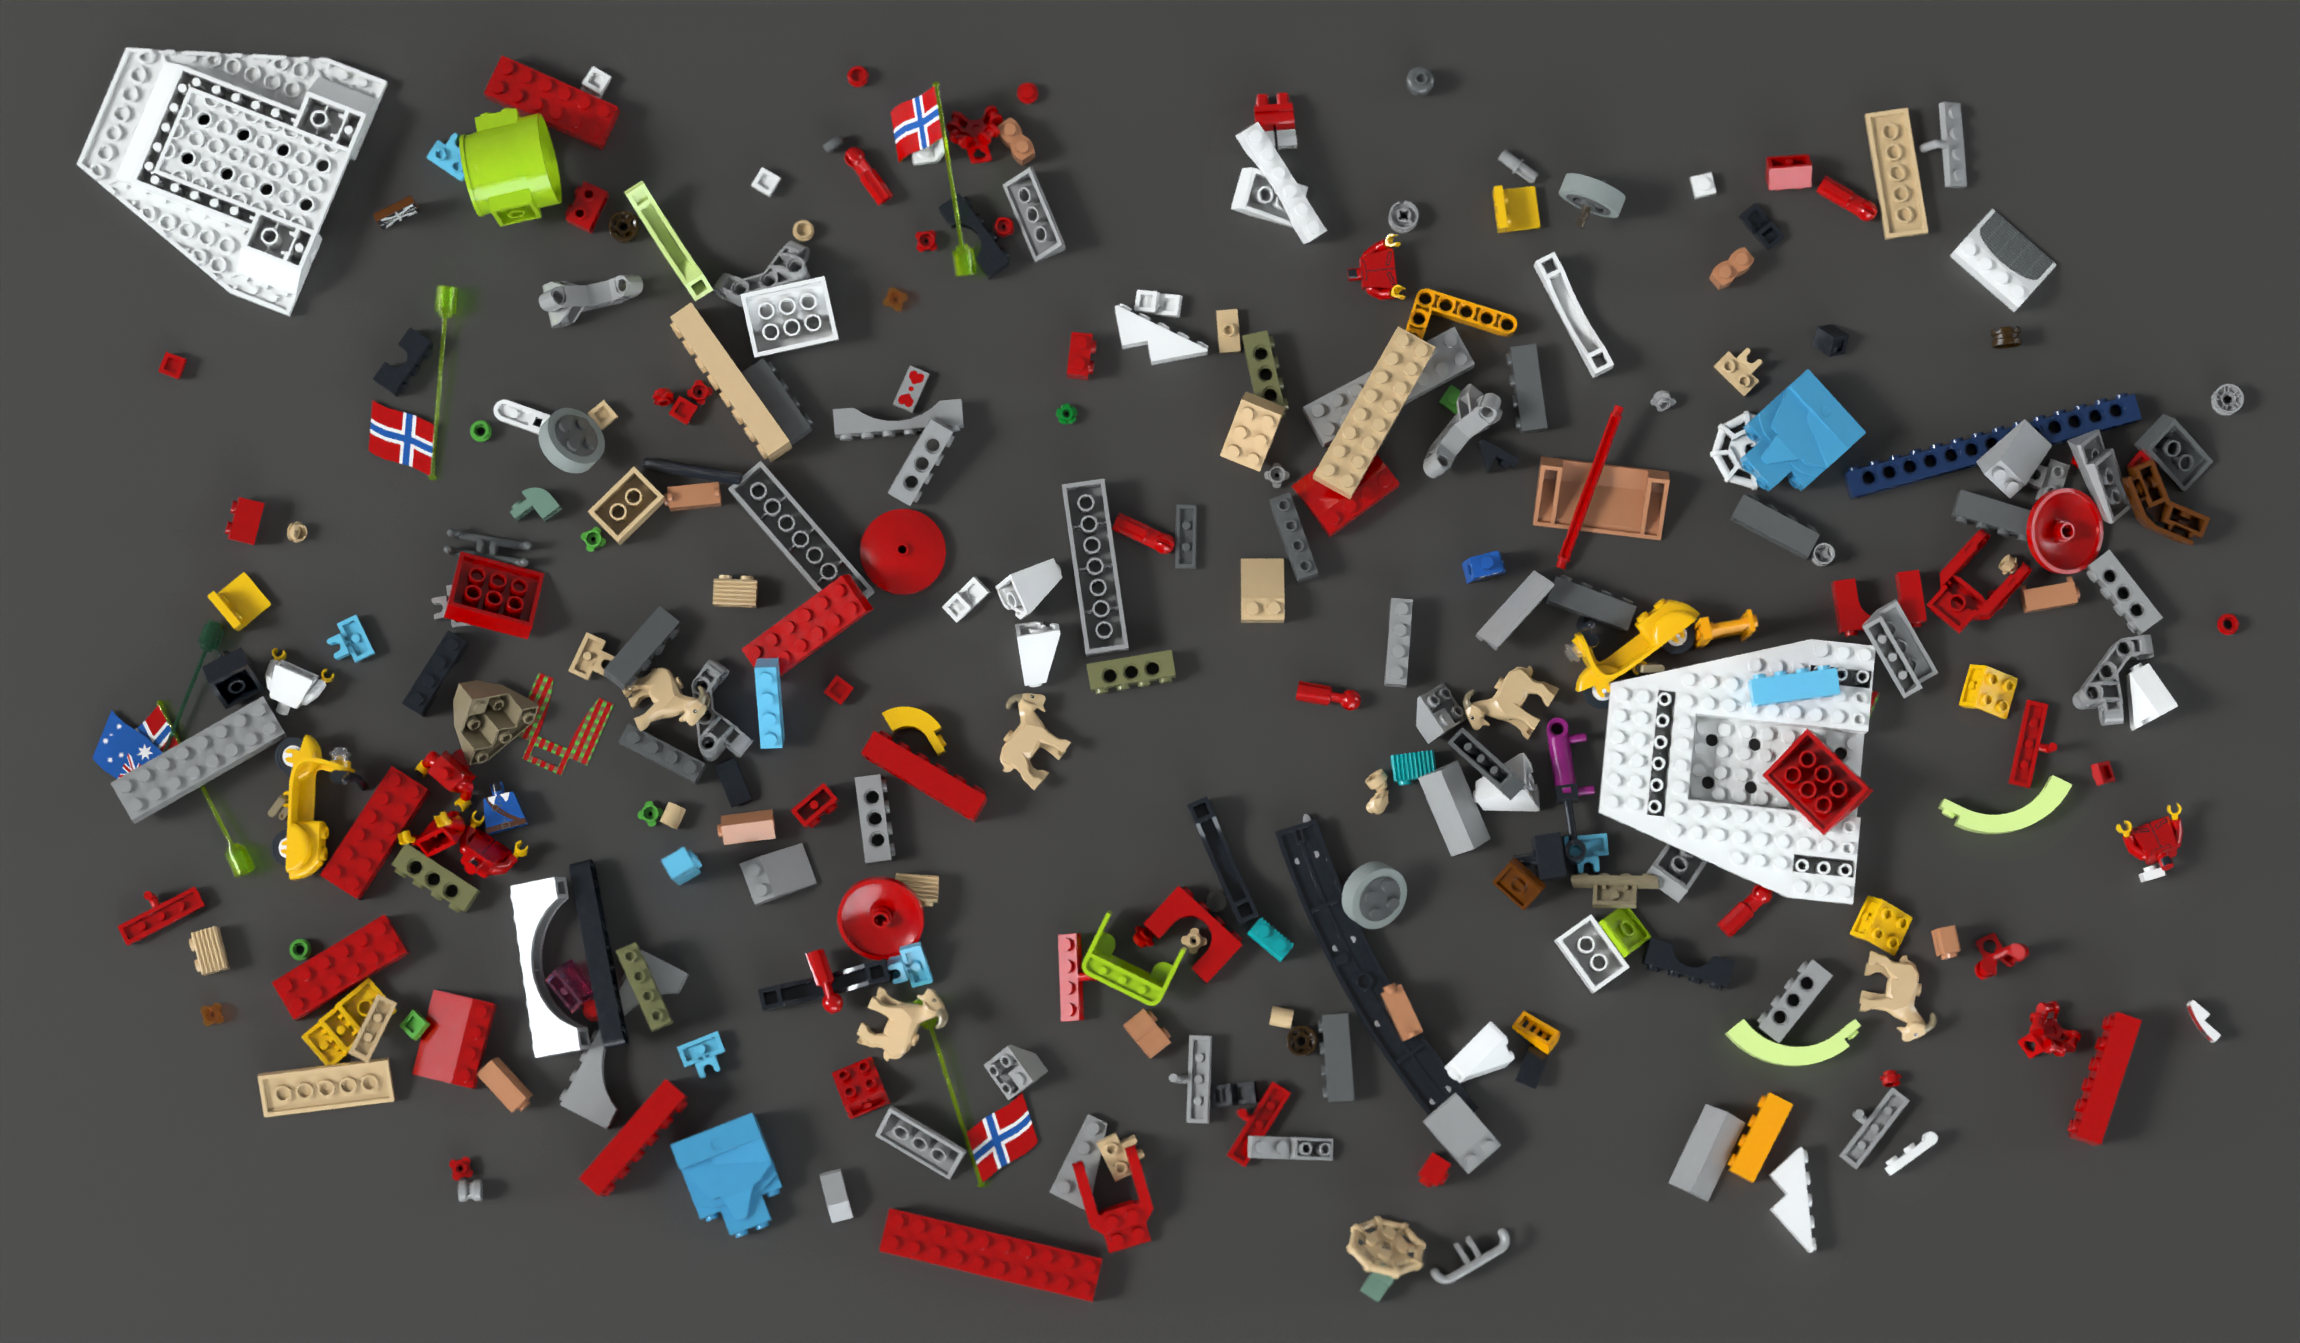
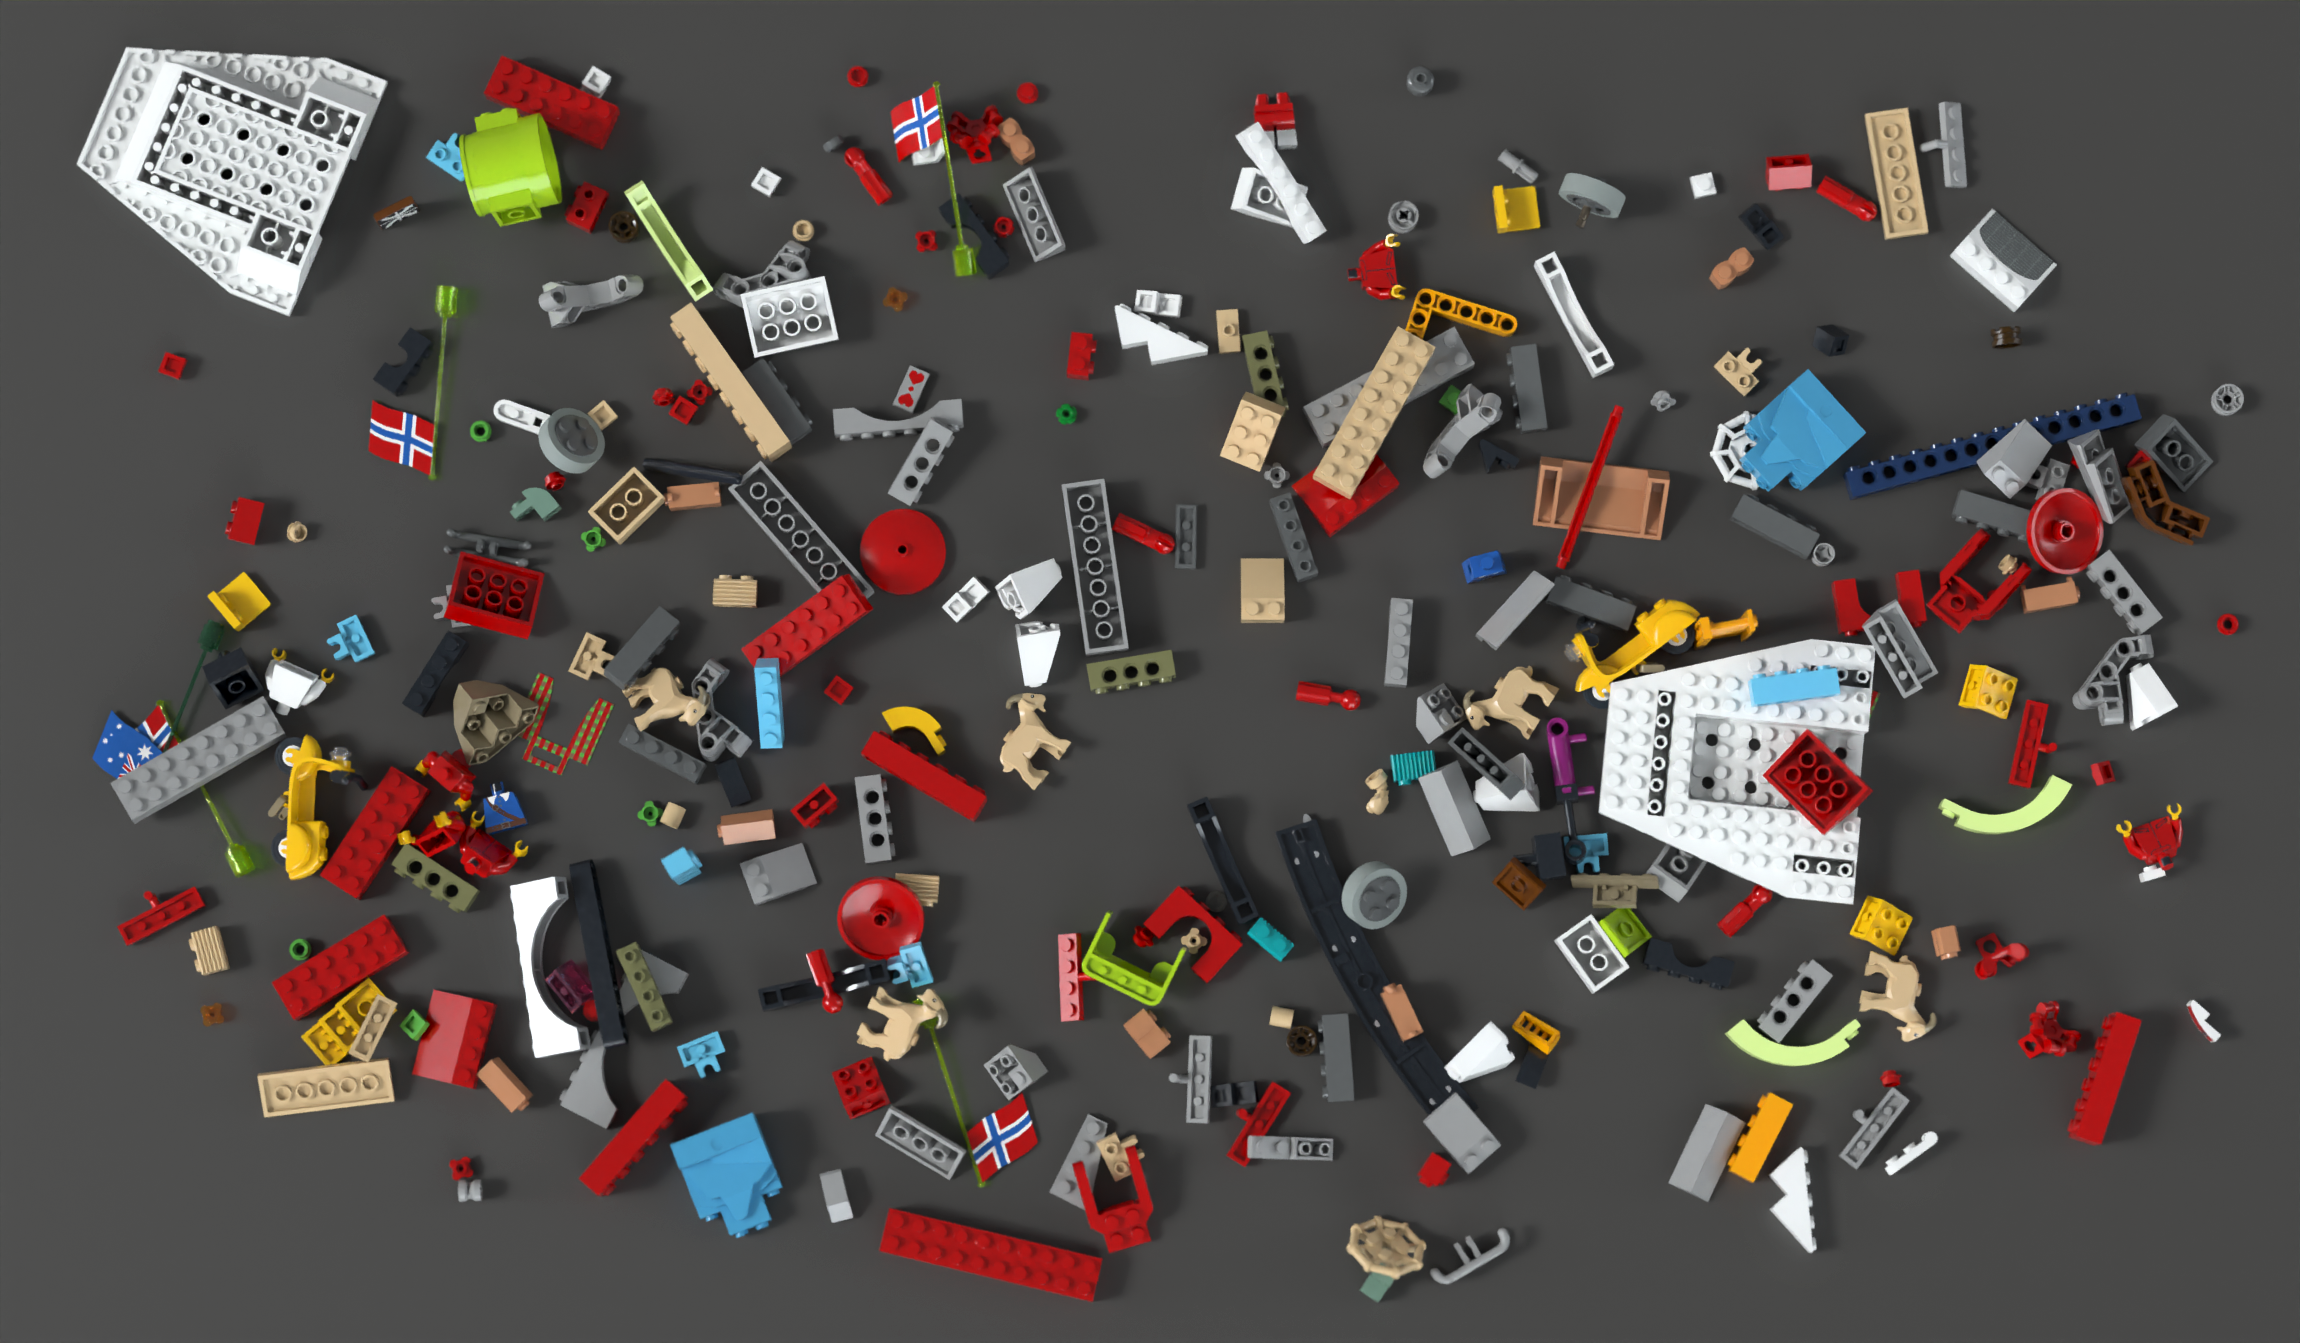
none -> red plate [545,471,566,491]

